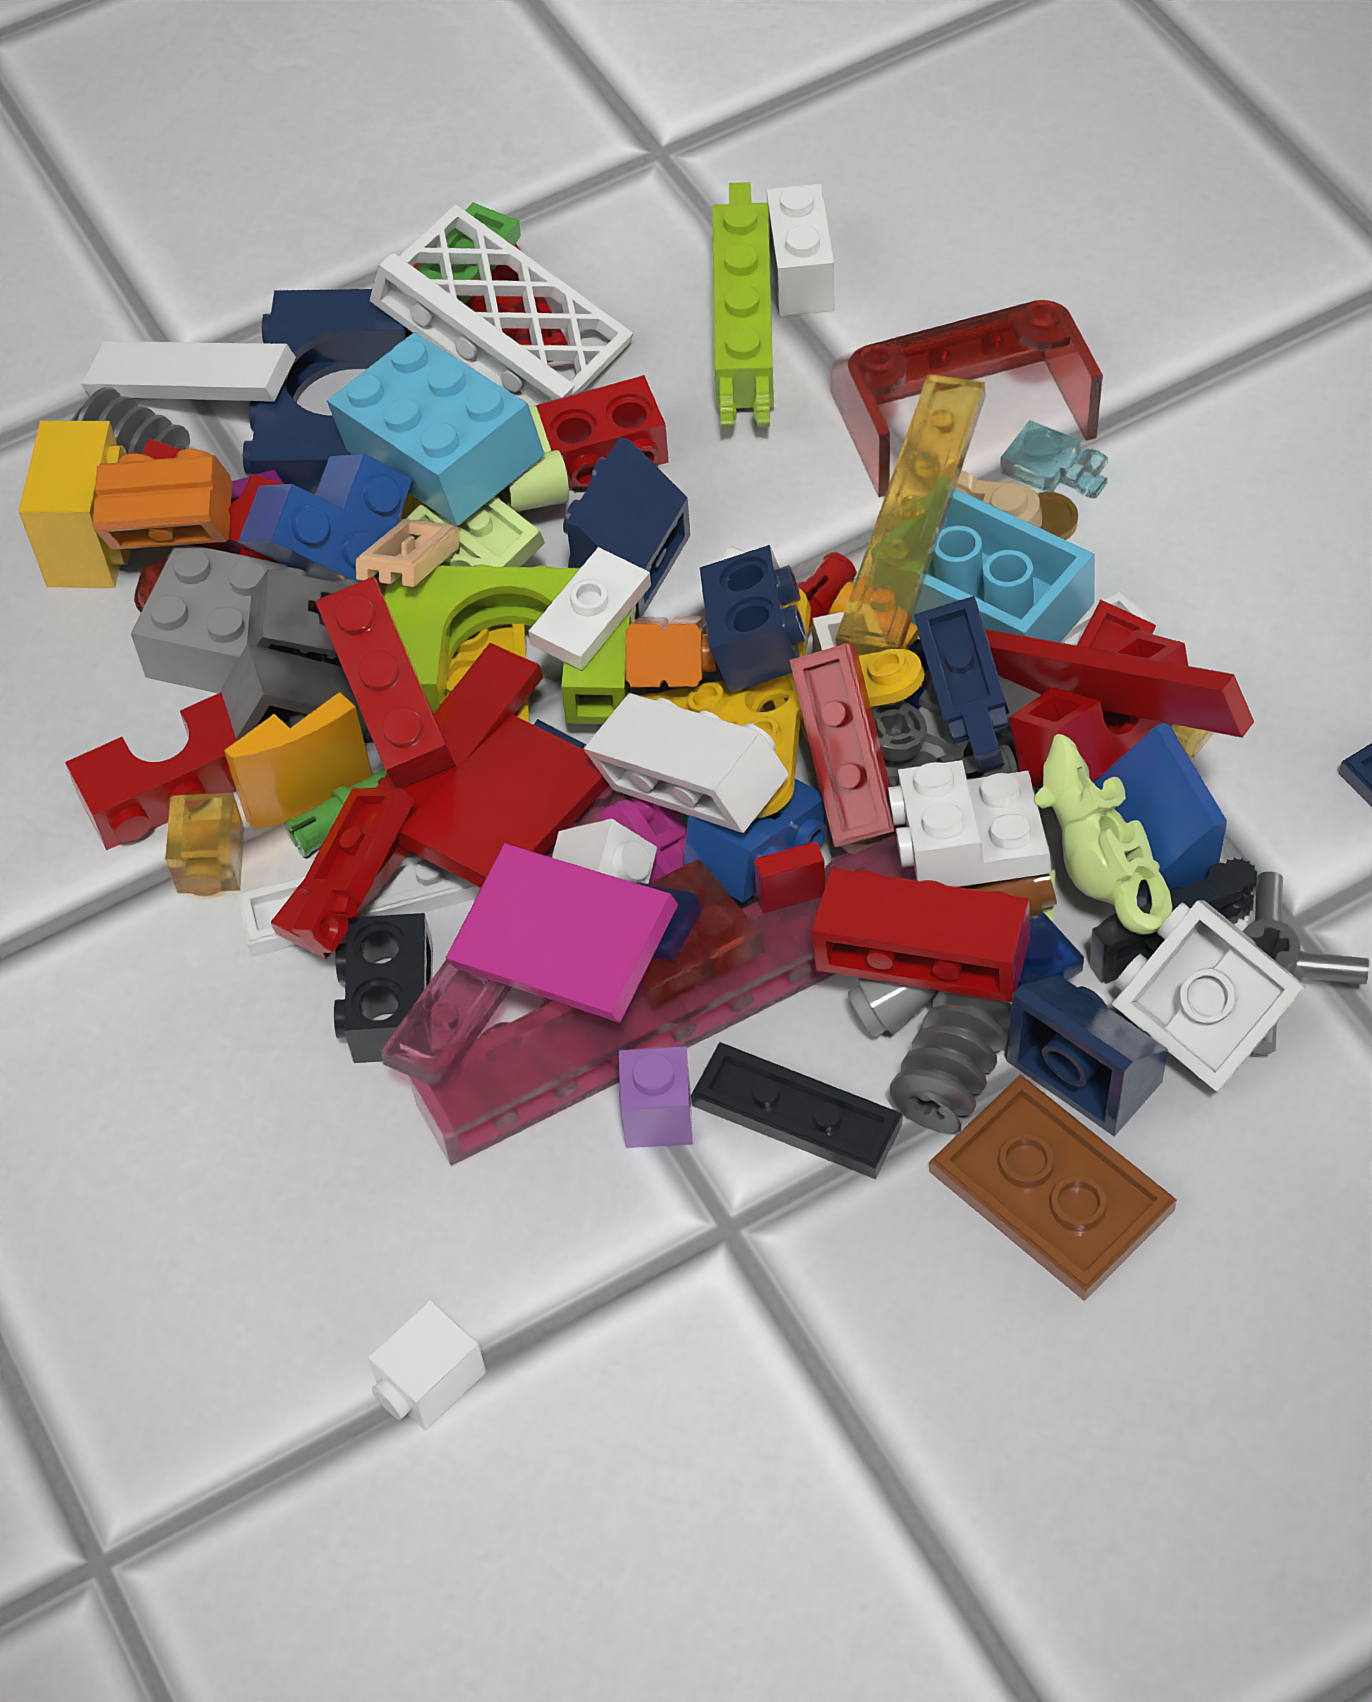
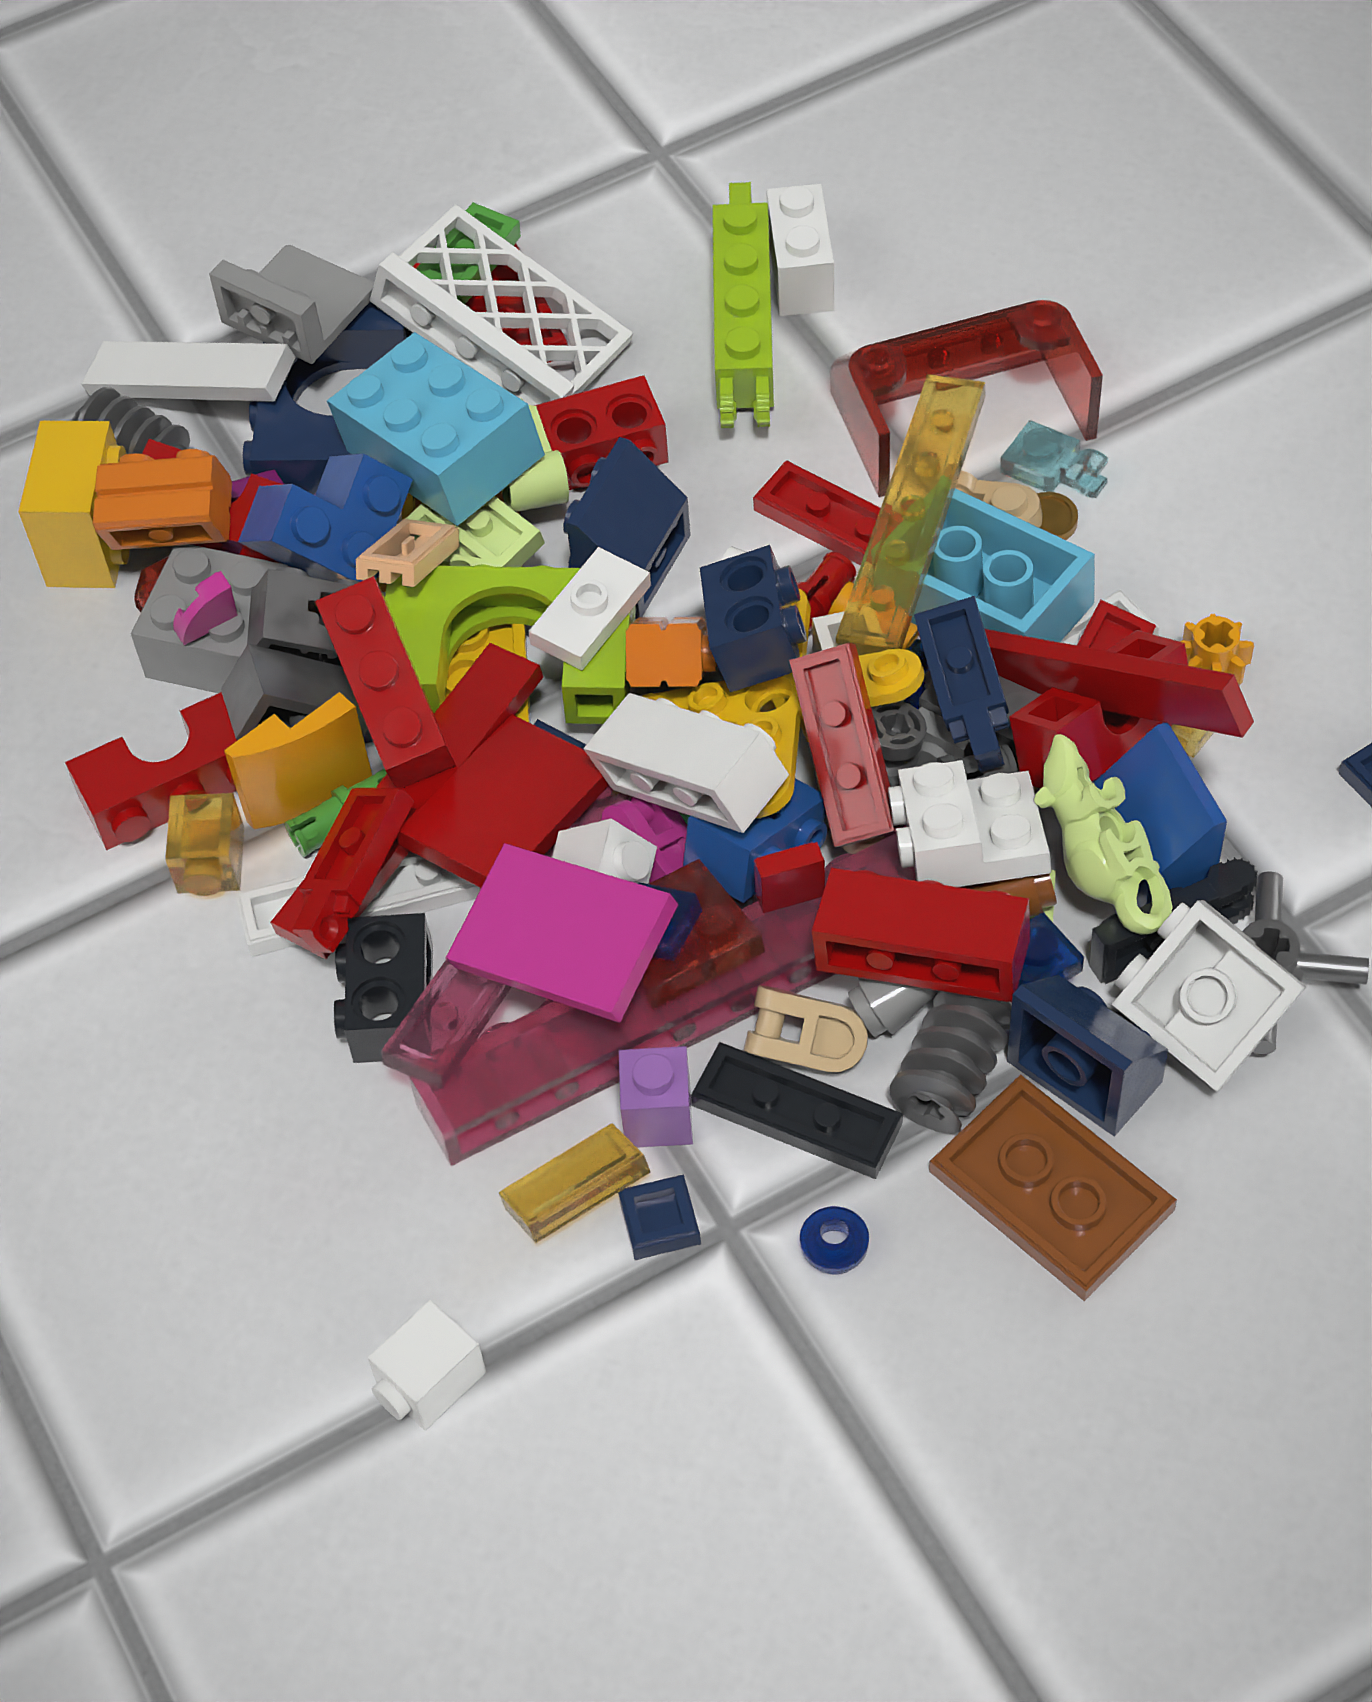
none -> dark pink tile [173,571,238,645]
none -> light grey bracket [209,245,374,364]
none -> clear yellow tile [498,1123,651,1243]
none -> dark blue tile [618,1174,701,1260]
none -> tan plate [743,985,868,1072]
none -> red tile [753,460,906,572]
none -> clear blue plate [800,1206,869,1275]
none -> light orange gear [1180,614,1254,685]

